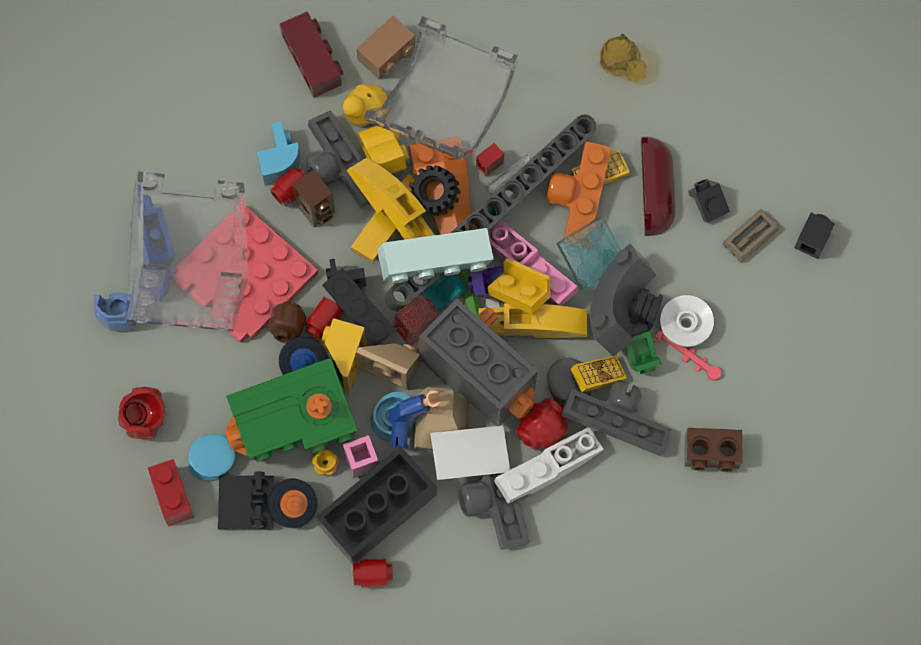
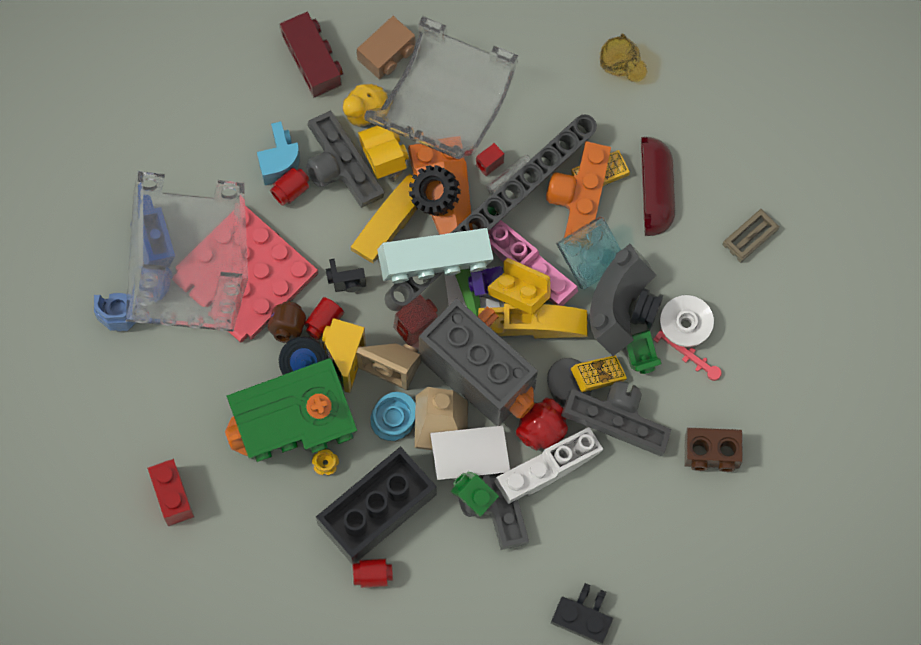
red hair [118,386,166,440] -> none
medium azure piece [188,434,235,481] -> none
black hinge [218,471,274,530] -> none
black wheel [267,478,318,528] -> none
reddish brown brick [292,170,335,227] -> none
black plate [322,268,395,346] -> none
bright pink brick [343,435,379,478] -> none
yellow slope [347,158,435,240] -> none
blue arm [388,390,448,449] -> none
teal bracket [421,273,467,311] -> none
black bracket [688,179,730,222] -> none
black brick [794,213,835,259] -> none
none -> green bracket [451,471,499,517]
none -> black hinge [551,583,613,645]

